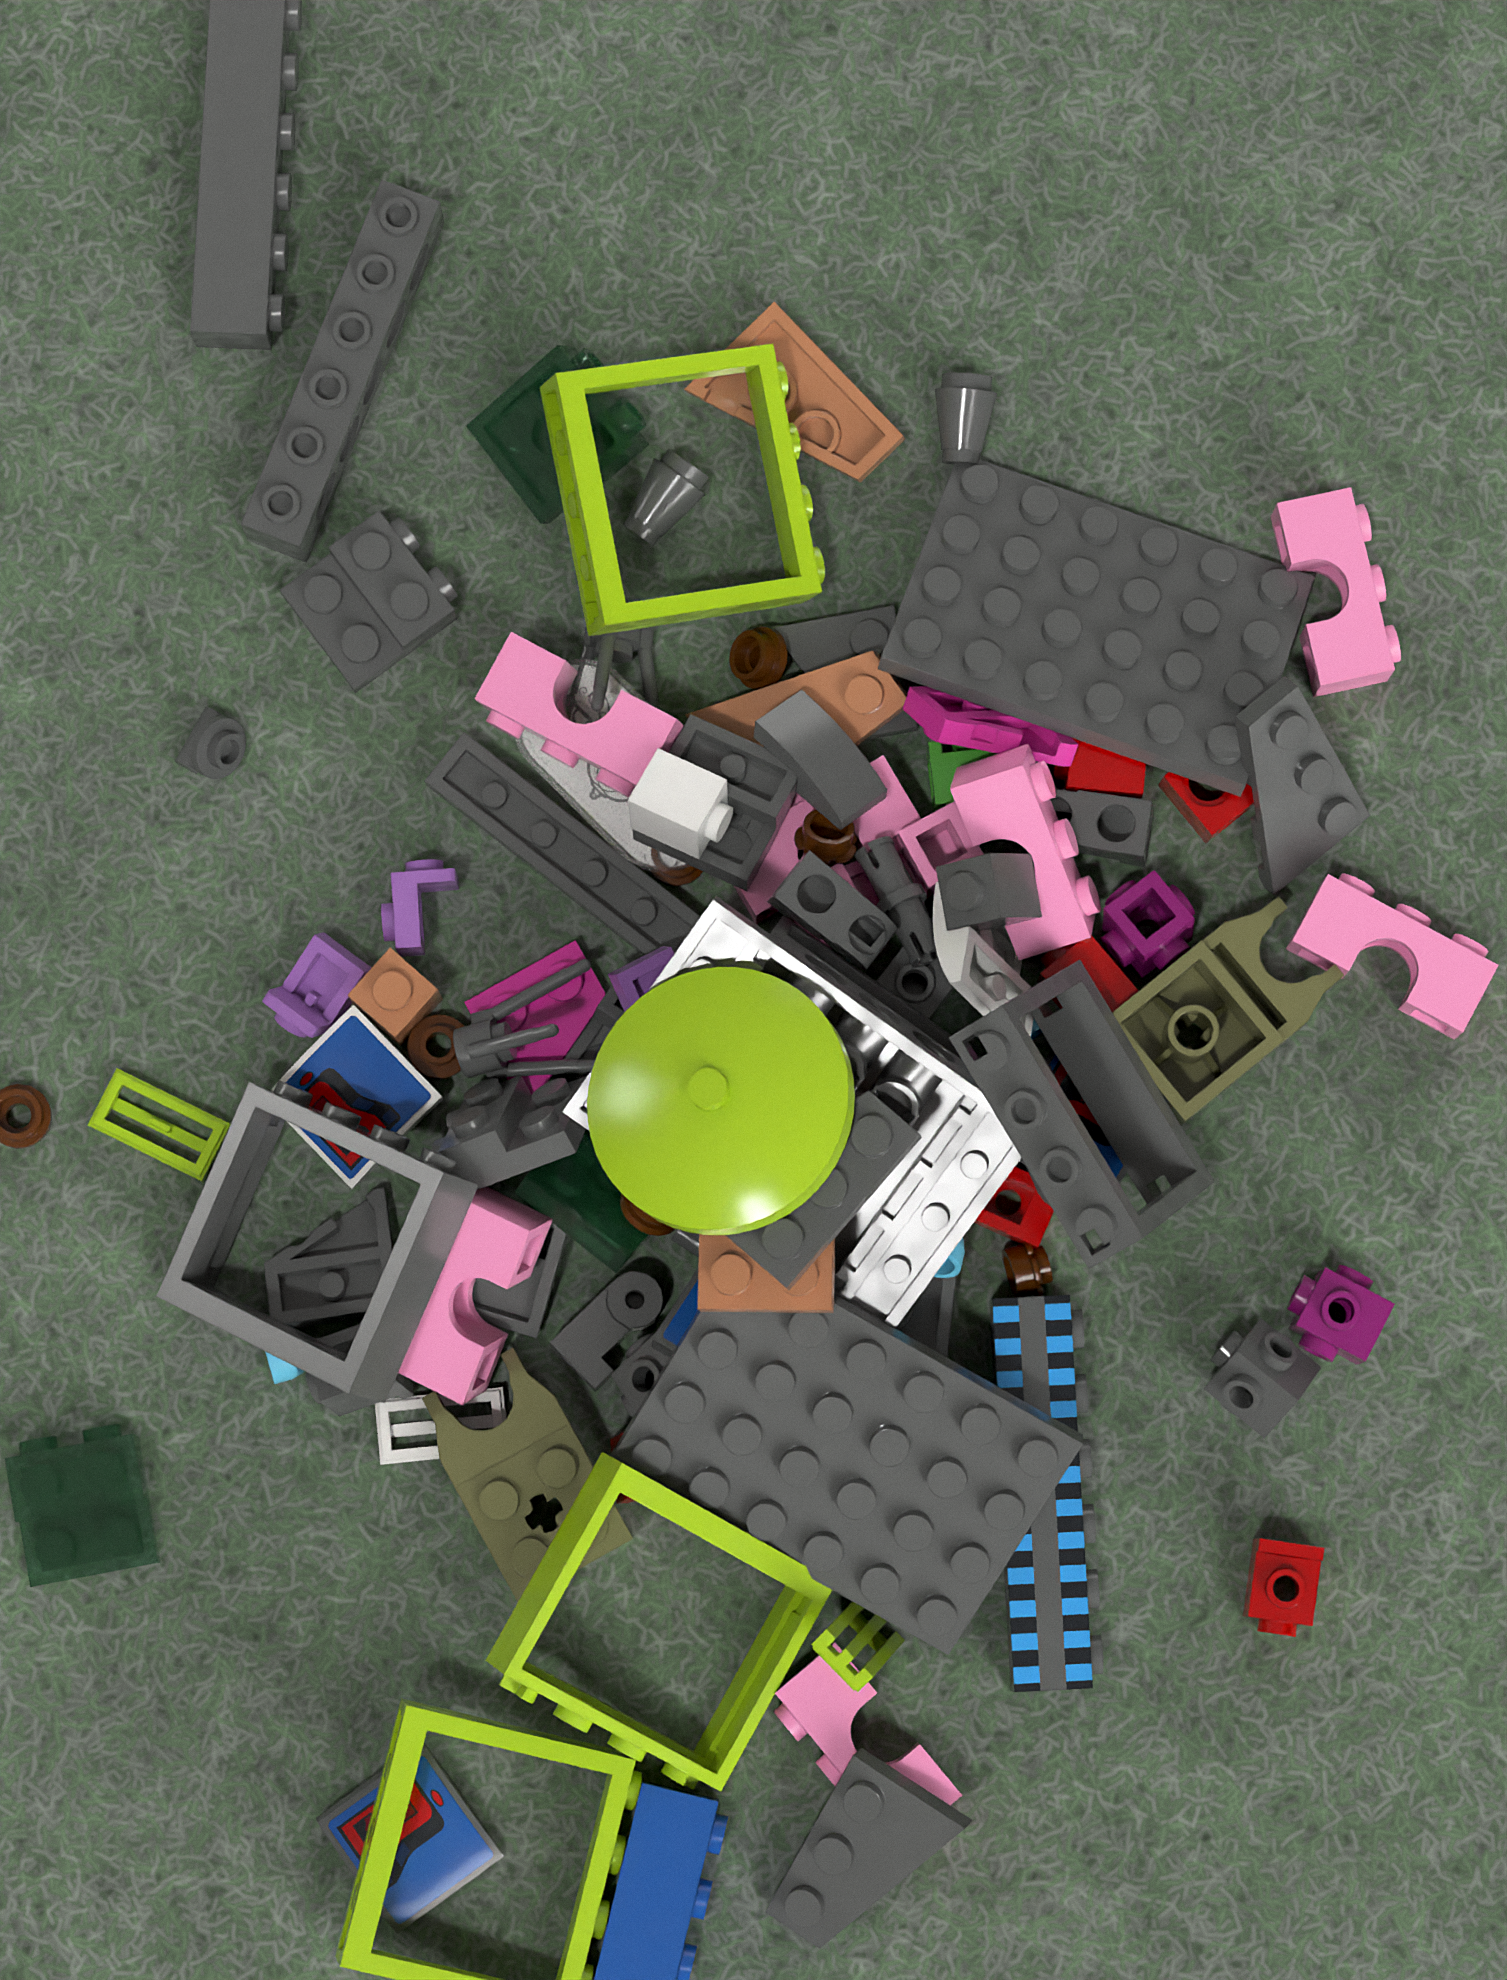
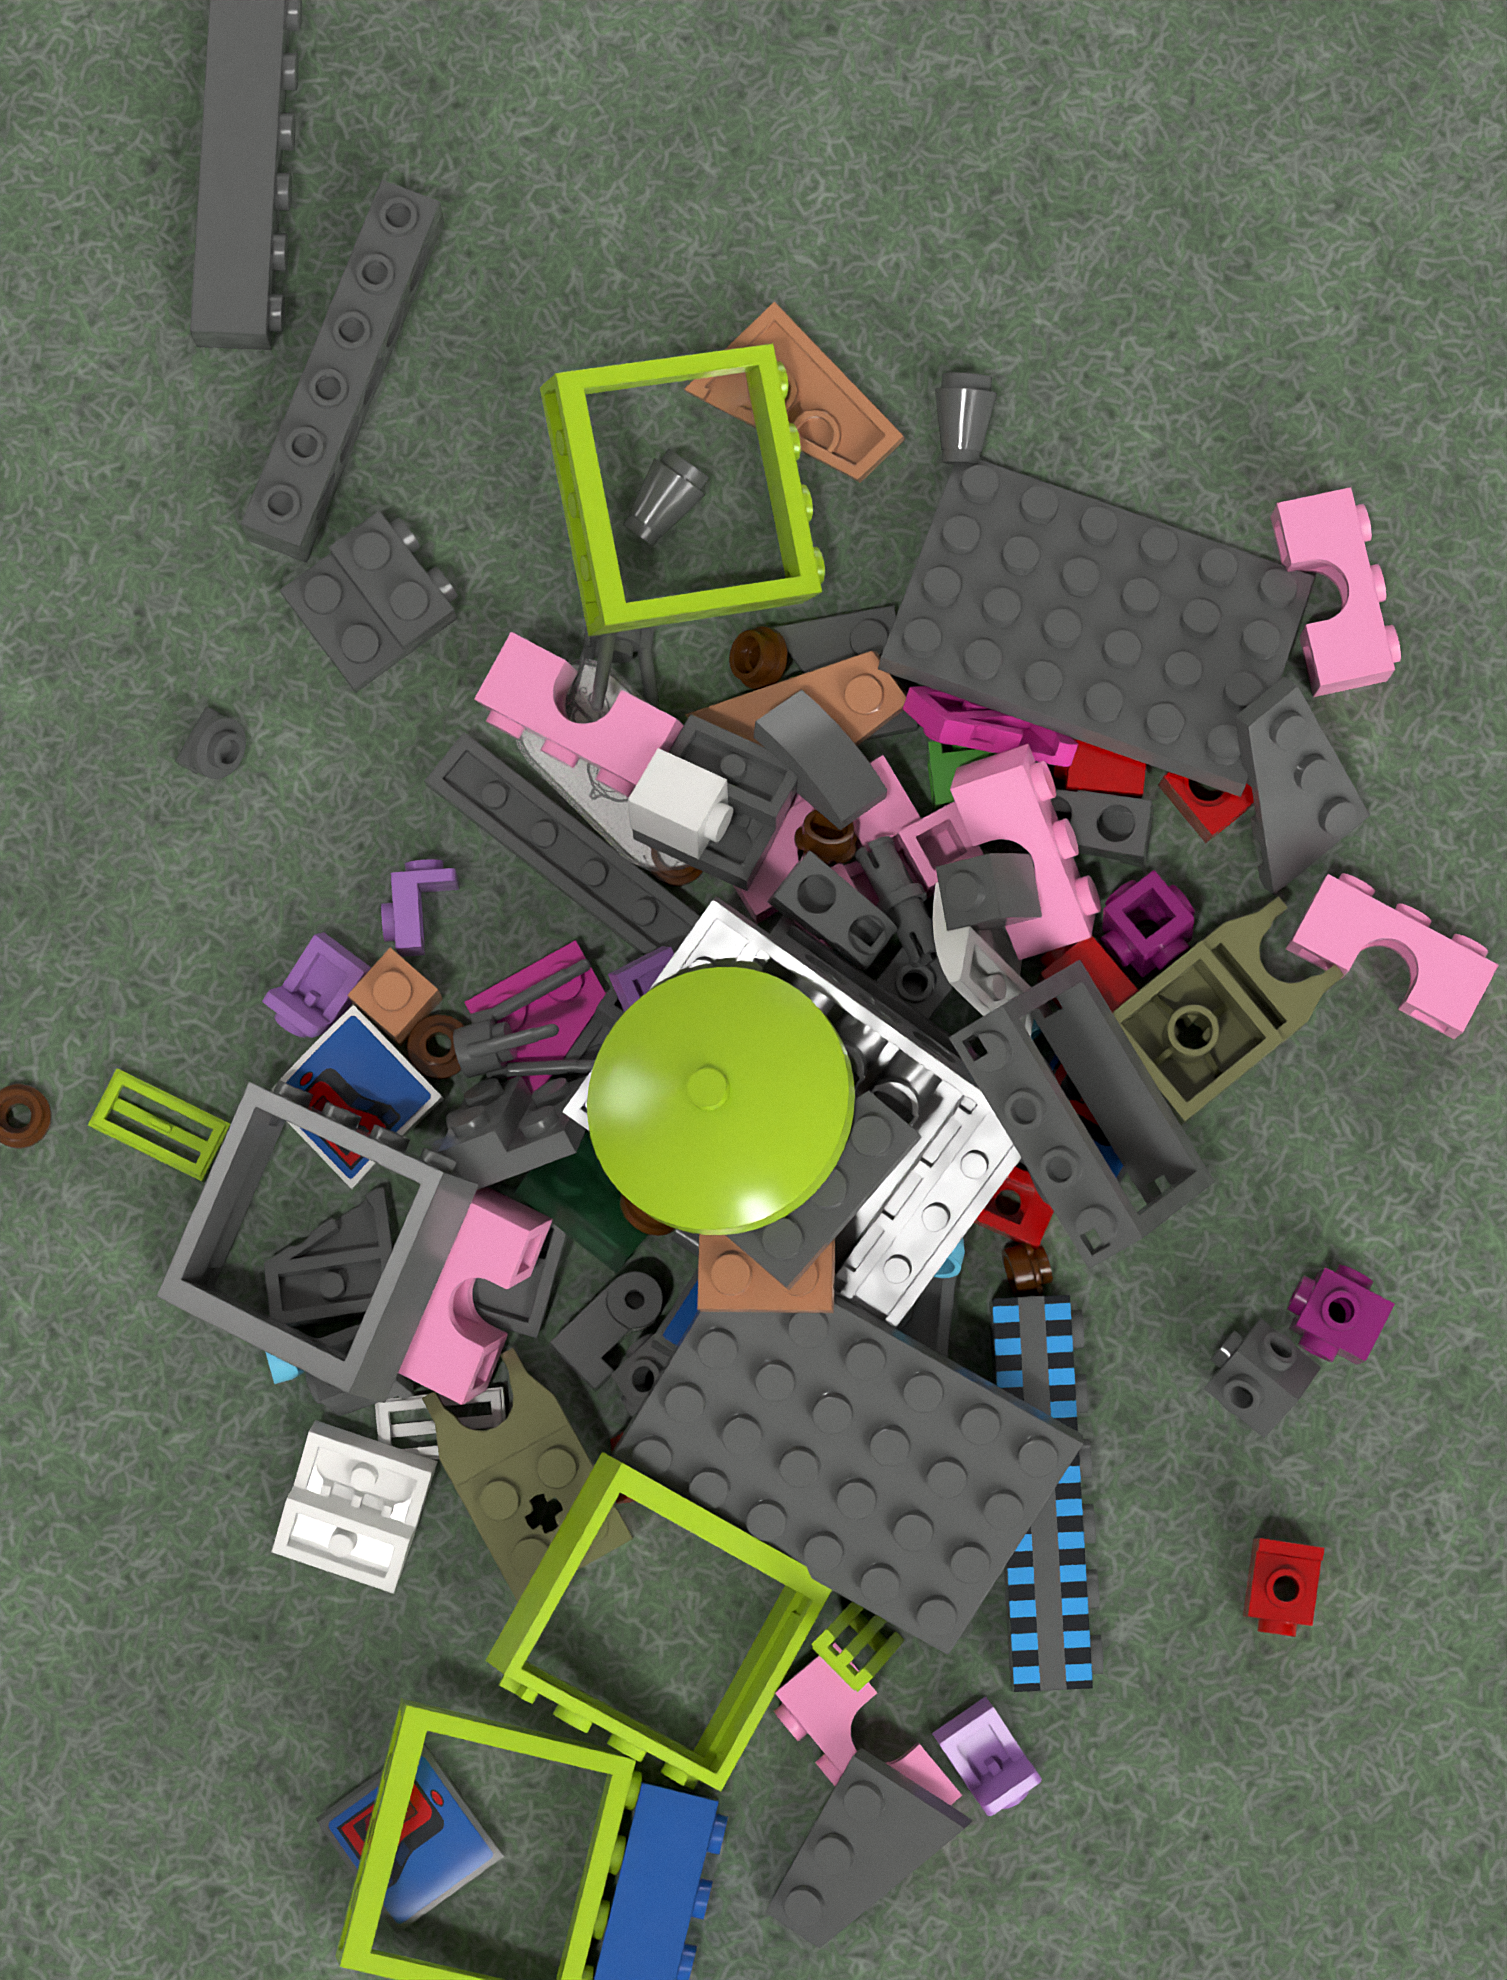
clear green plate [5,1424,161,1587] -> none
clear green plate [466,345,649,524] -> none
none -> white slope [272,1420,438,1594]
none -> medium lavender bracket [932,1696,1042,1816]

